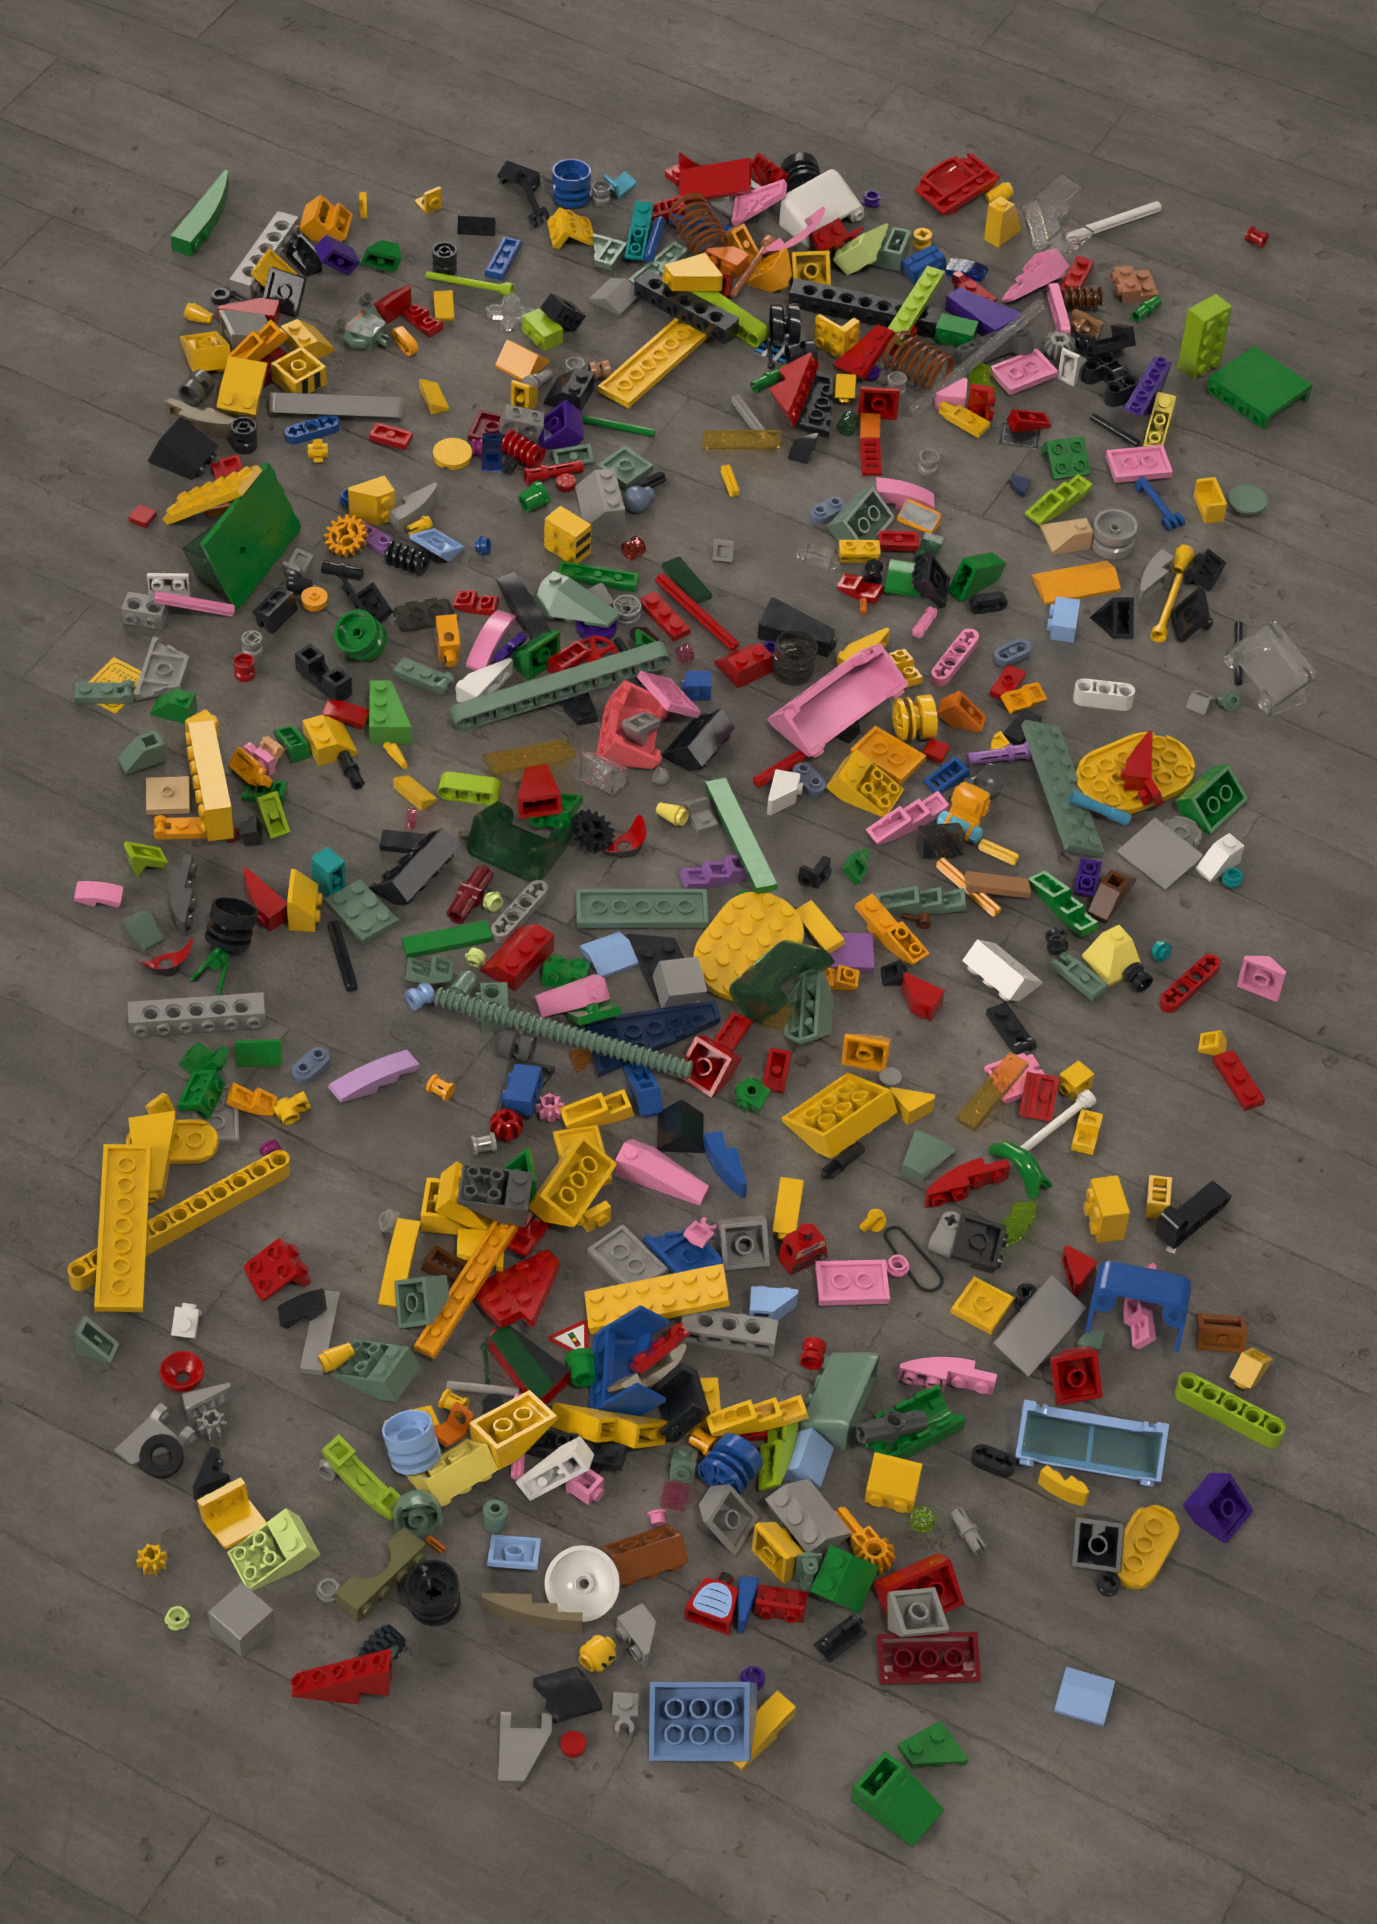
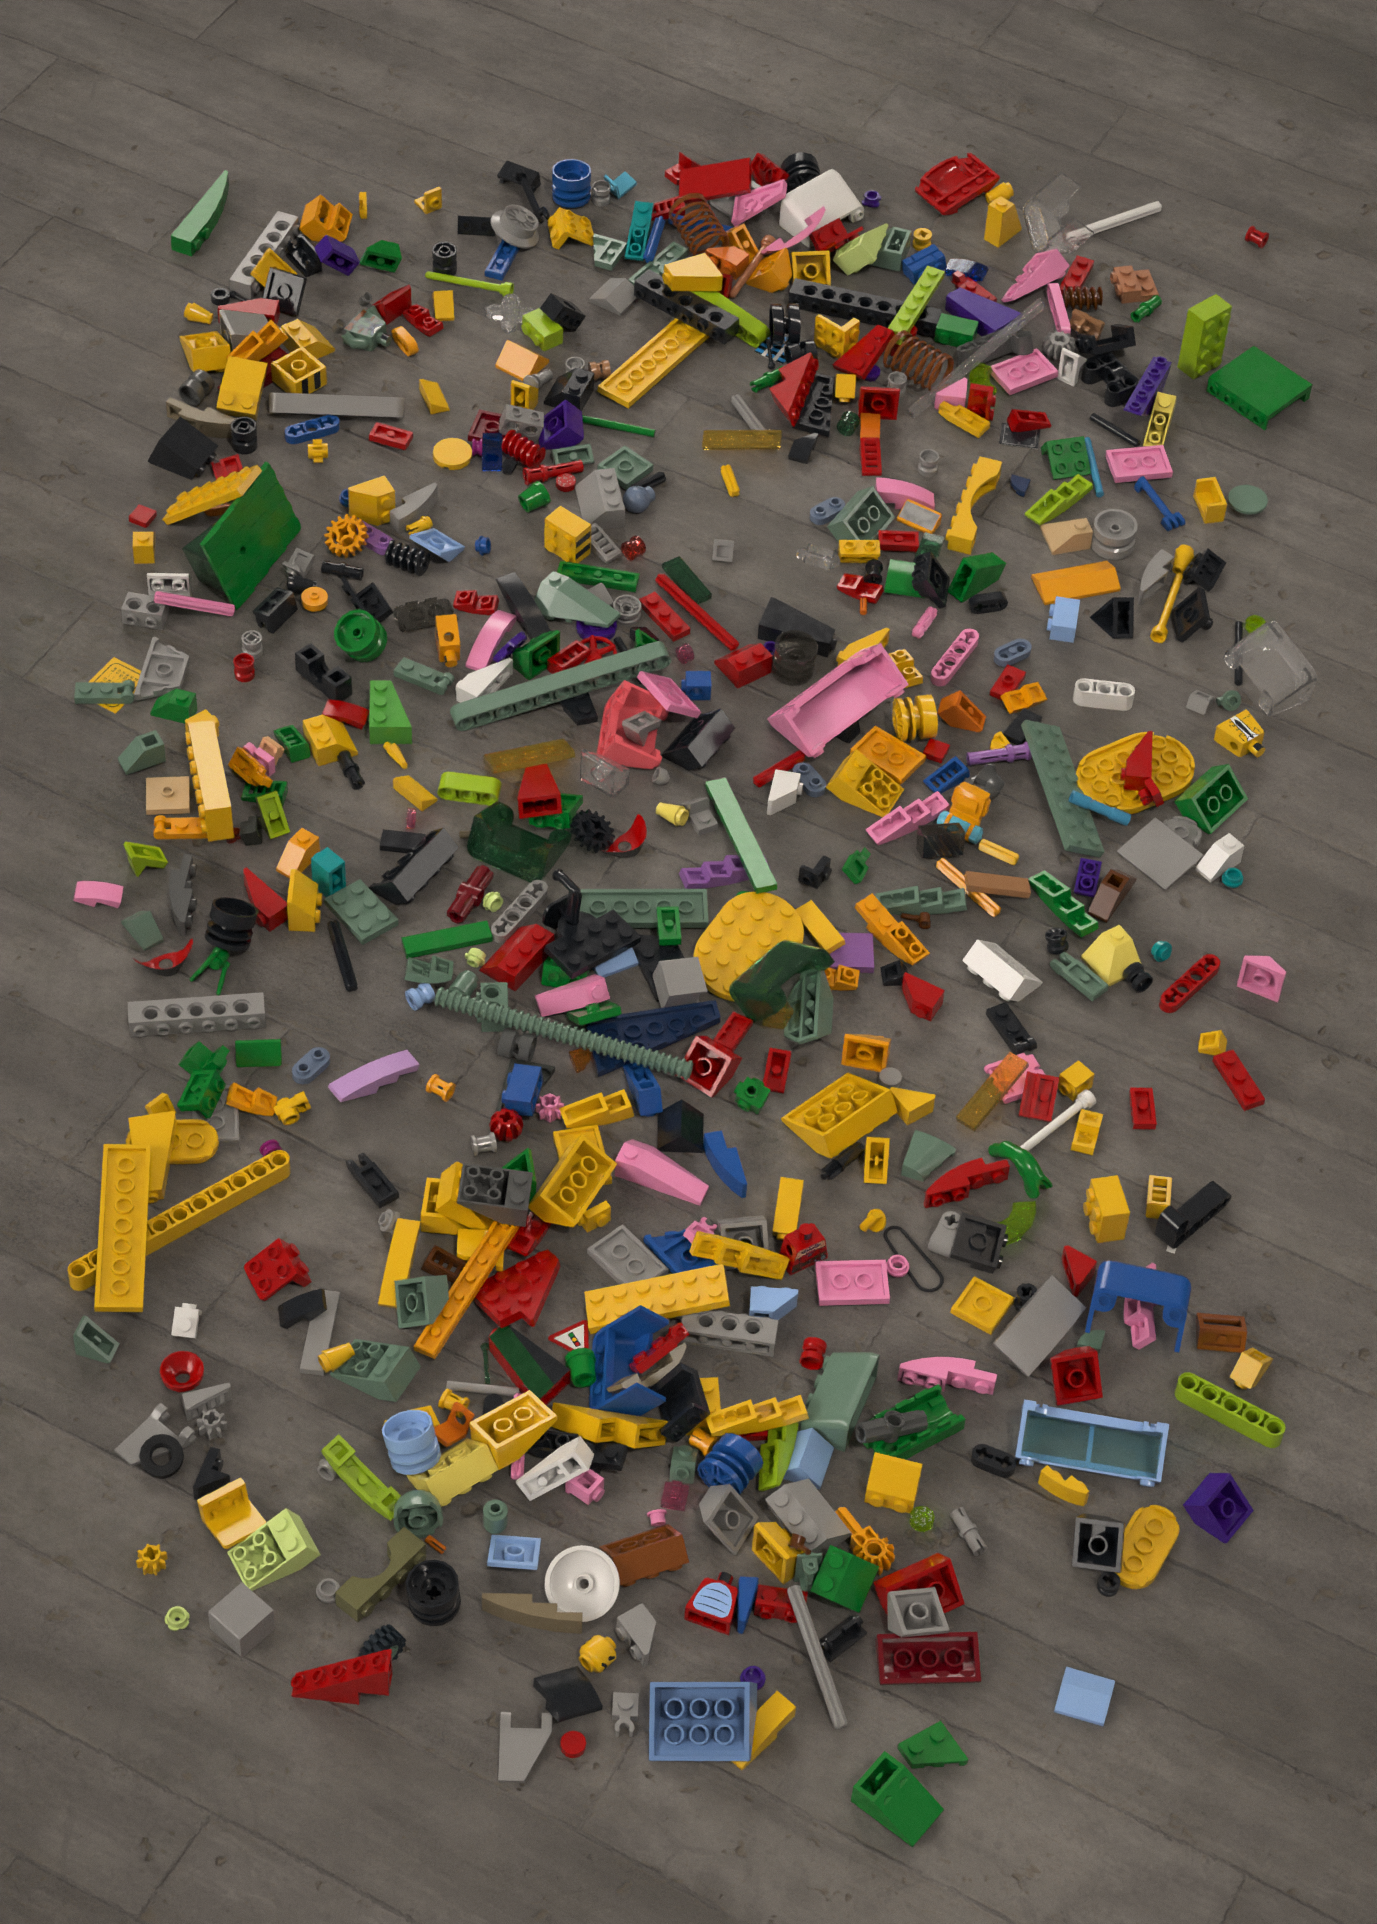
none -> yellow slope [133,532,156,564]
none -> light orange slope [276,828,320,879]
none -> black hinge [346,1153,399,1208]
none -> light grey wheel [491,204,539,248]
none -> black plate [542,869,641,979]
none -> light grey slope [591,523,622,564]
none -> green slope [657,906,681,945]
none -> yellow slope [689,1231,790,1280]
none -> light grey axle [787,1585,848,1729]
none -> reddish brown hand [788,1533,811,1555]
none -> yellow slope [864,1137,890,1184]
none -> yellow arch [945,456,1002,555]
none -> dark azure bar [1084,437,1104,497]
none -> red plate [1129,1087,1157,1129]
none -> yellow torso [1214,709,1265,758]
none -> clear neon green tile [1245,615,1266,635]

